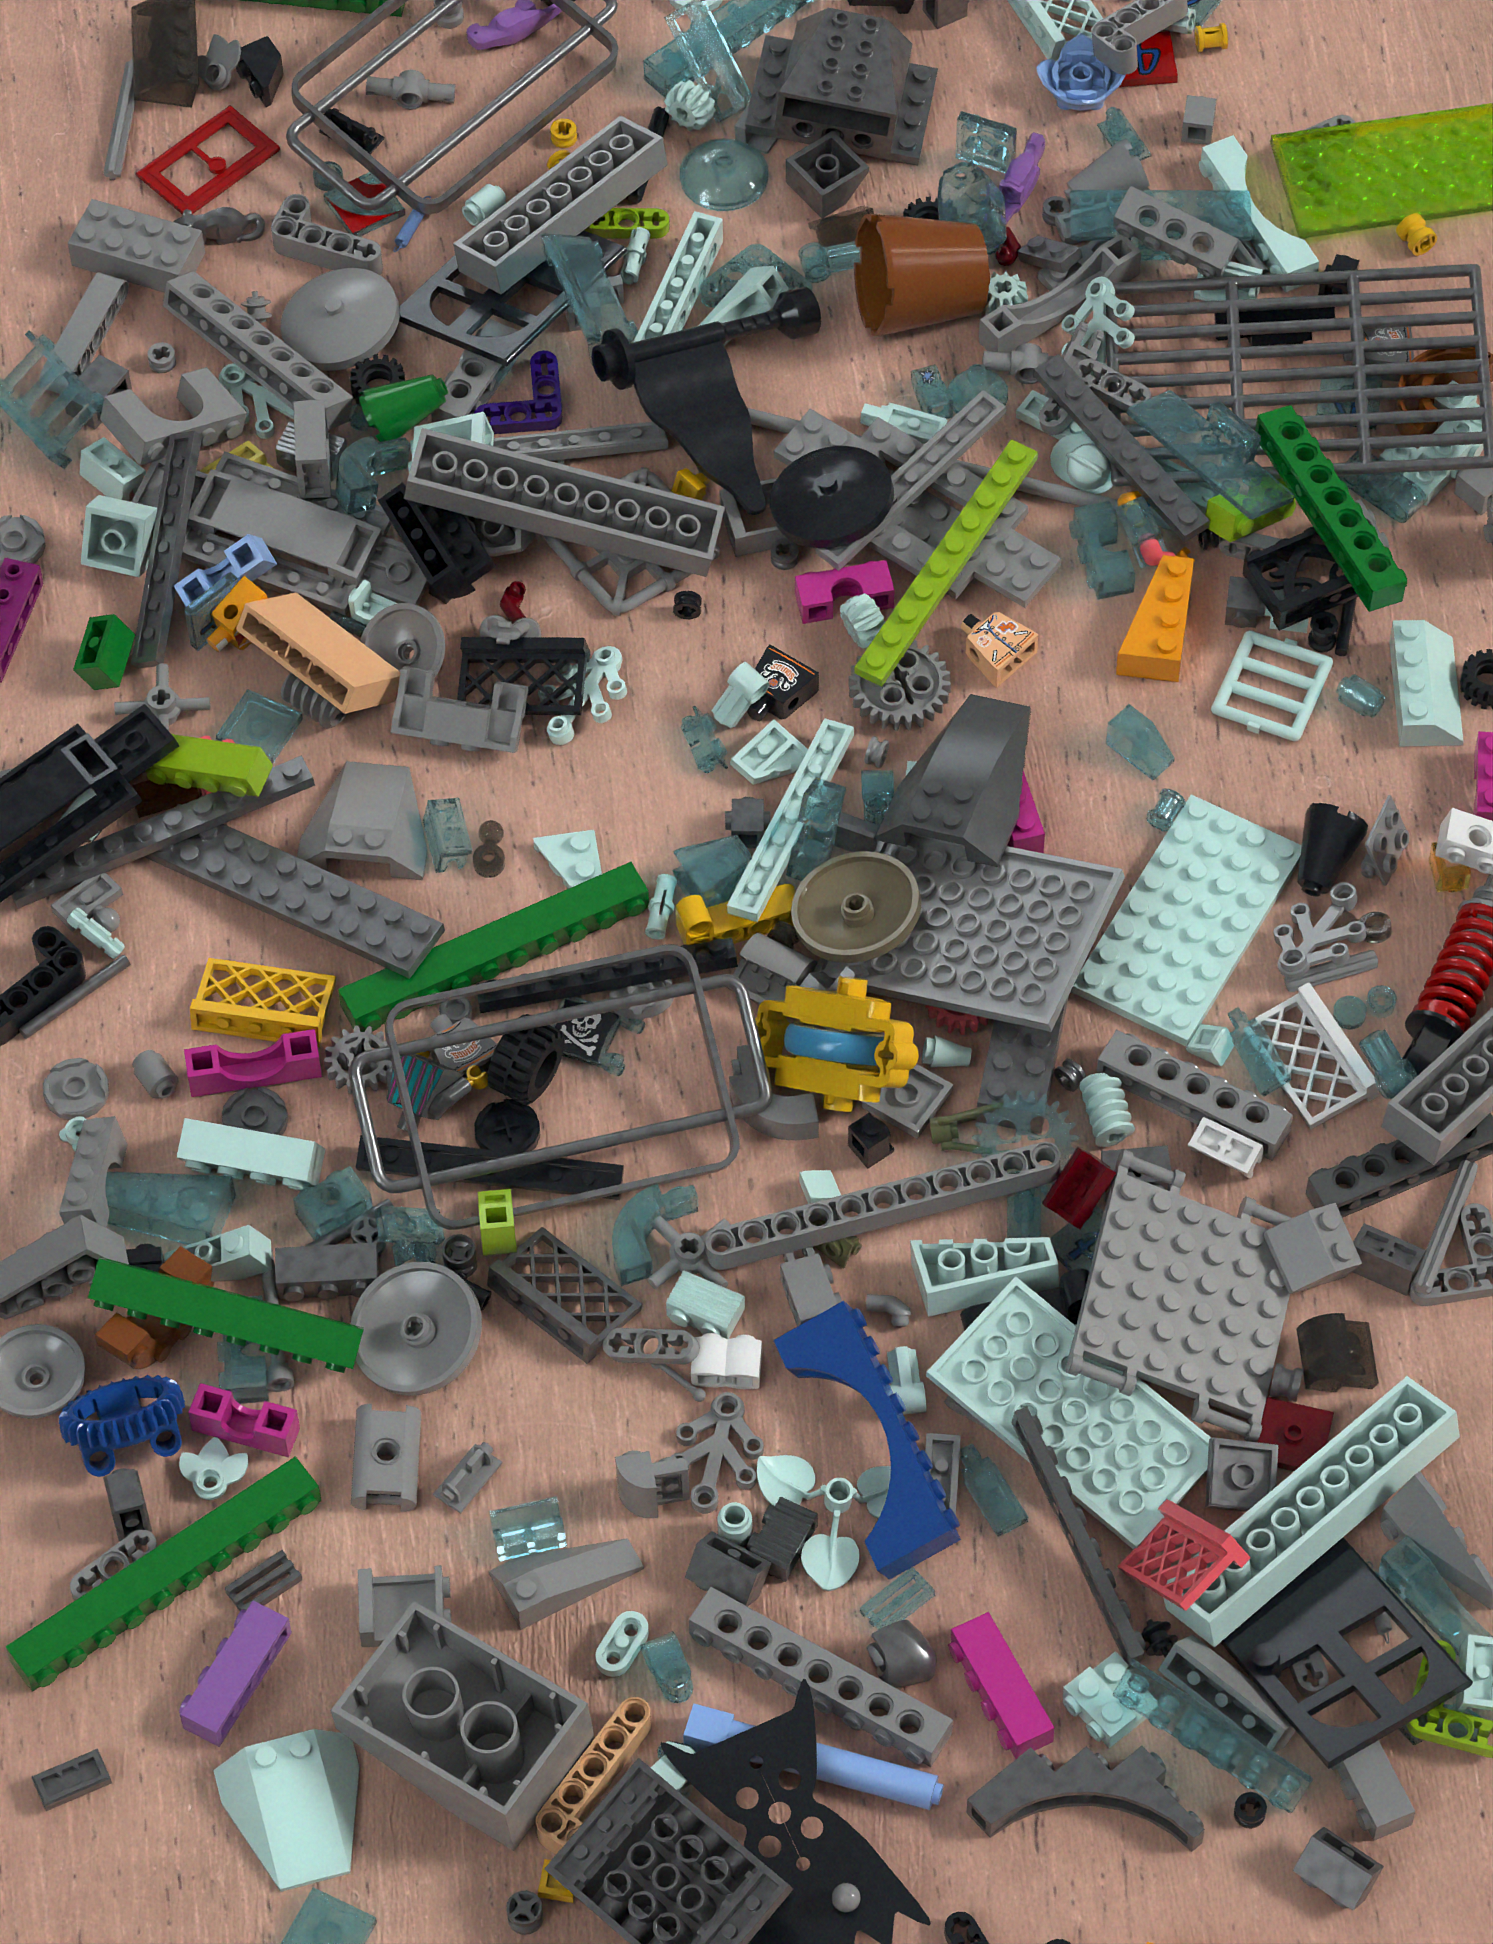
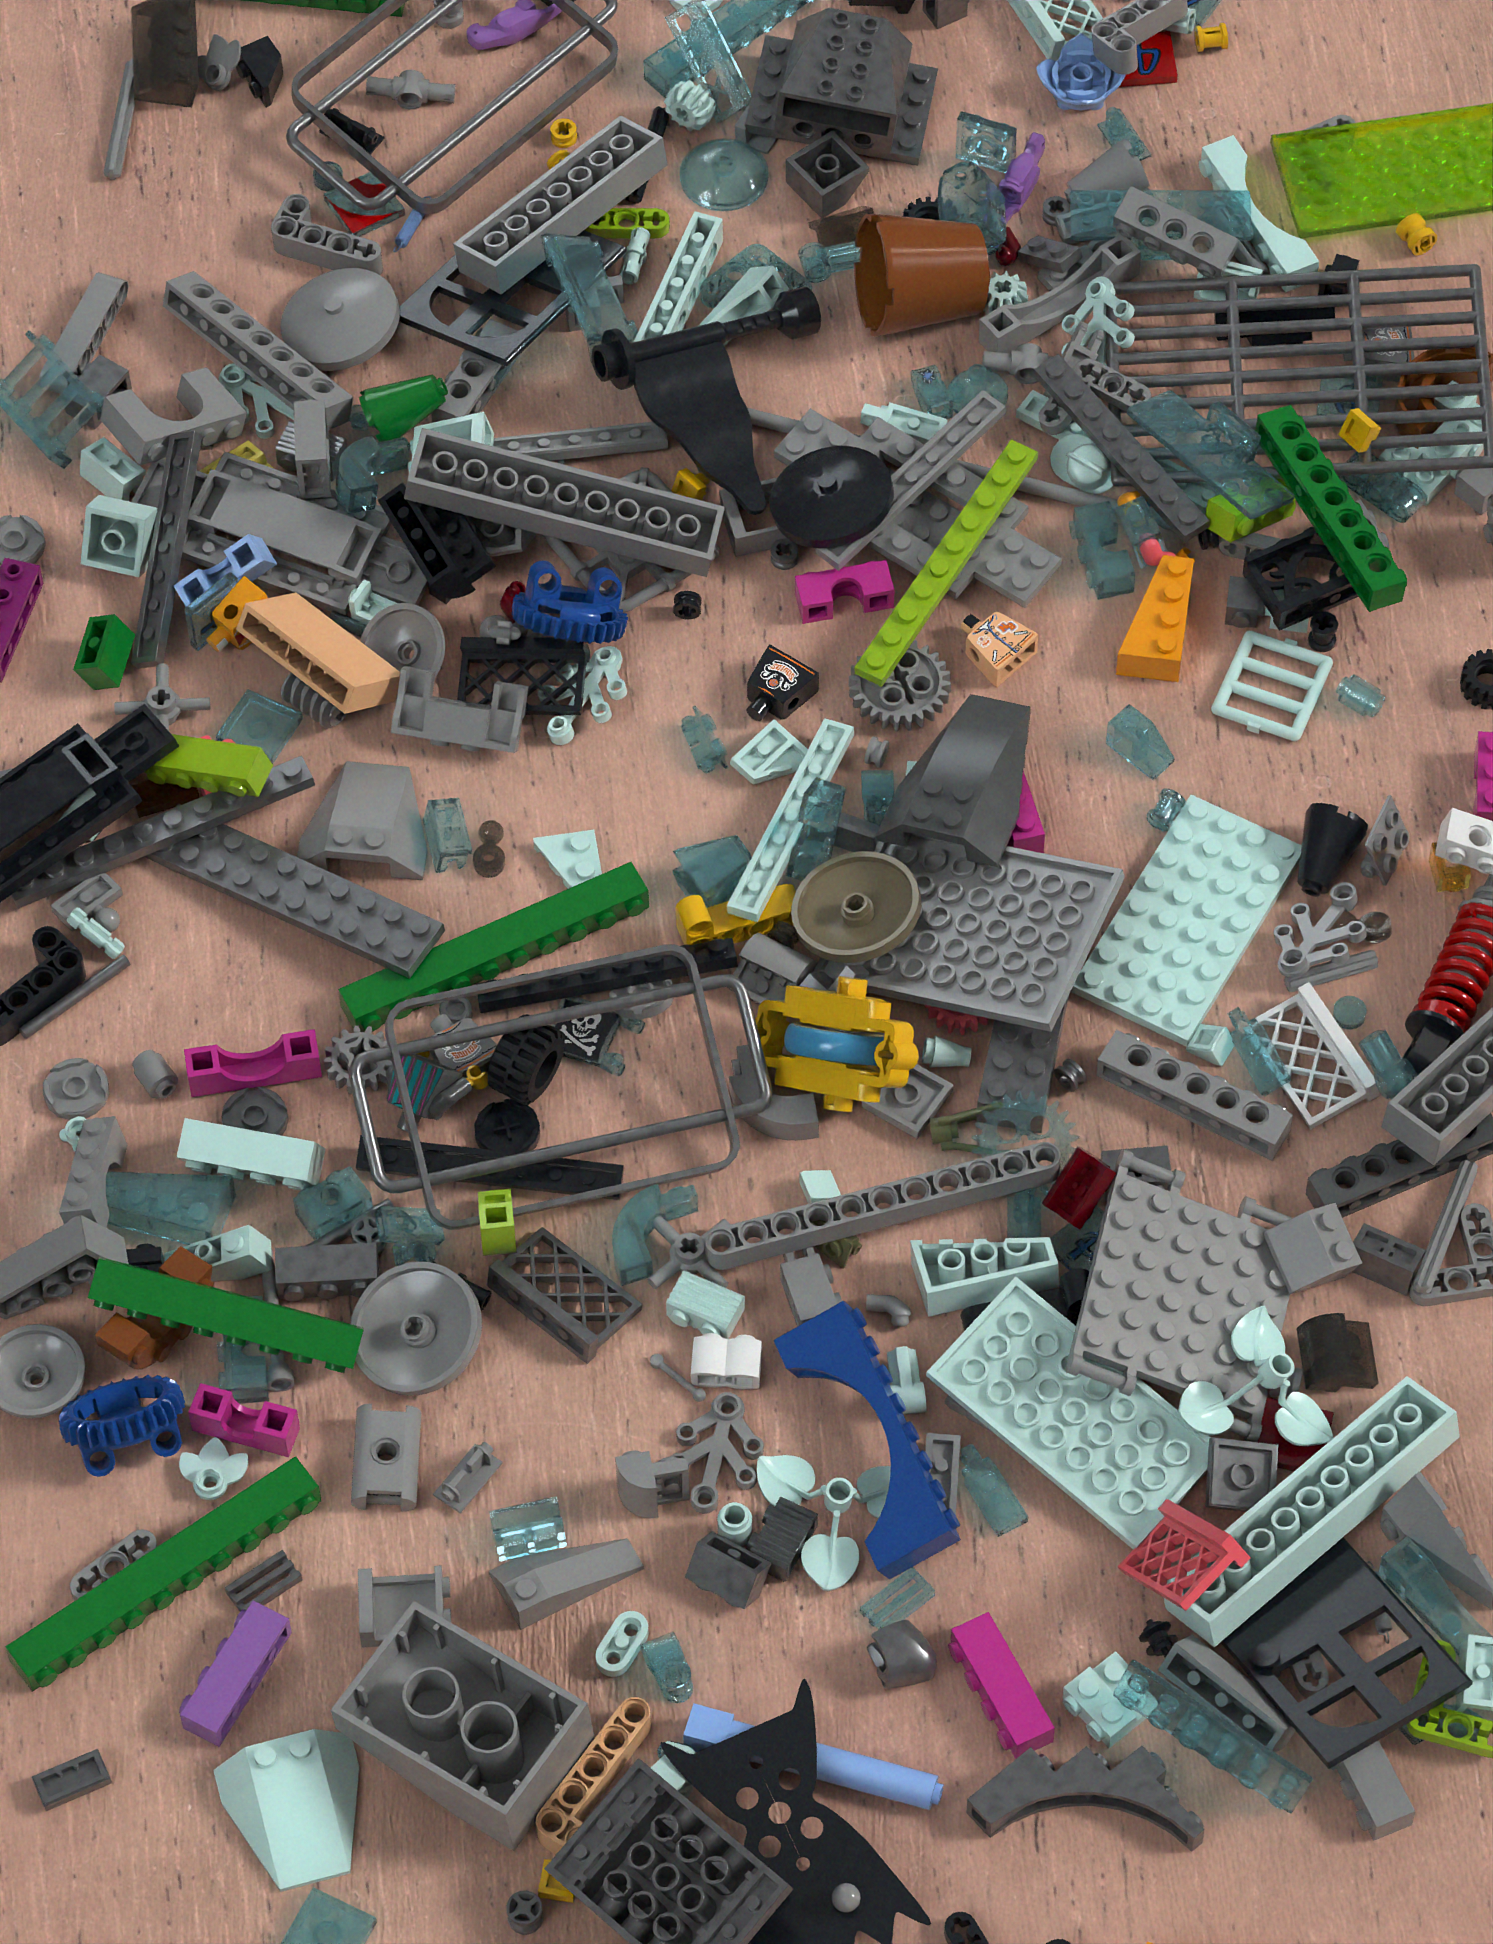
light grey brick [68,199,205,293] -> none
flat silver brick [103,1468,152,1541] -> none
red door [136,105,280,215] -> none
light grey bush [147,342,176,373] -> none
flat silver animal [173,207,265,245] -> none
yellow fence [190,958,336,1048] -> none
light grey wheel [241,291,272,324] -> none
black tyre [350,354,405,406] -> none
flat silver wheel [442,1234,477,1278] -> none
light aqua brick [462,184,506,226] -> none
dark purple beam [474,350,563,434] -> none
light grey beam [603,1328,699,1364] -> none
light aqua pin [645,874,677,940] -> none
light grey brick [689,1587,953,1767] -> none
light aqua piece [711,662,770,728] -> none
flat silver brick [725,797,770,848] -> none
light aqua gear [840,593,885,648] -> none
black brick [848,1112,894,1169] -> none
dark grey plate [1011,1407,1146,1667] -> none
light aqua piece [1079,1073,1135,1147] -> none
light grey brick [1181,95,1217,145] -> none
white hinge [1188,1117,1264,1178] -> none
black bush [1234,1792,1267,1829] -> none
flat silver brick [1293,1827,1384,1911] -> none
black bar [1335,598,1357,656] -> none
clear light blue bush [1365,985,1397,1018] -> none
light aqua slope [1389,620,1464,747] -> none
none -> blue piece [512,560,628,644]
none -> light aqua plant [1178,1306,1334,1446]
none -> yellow tile [1338,408,1381,453]

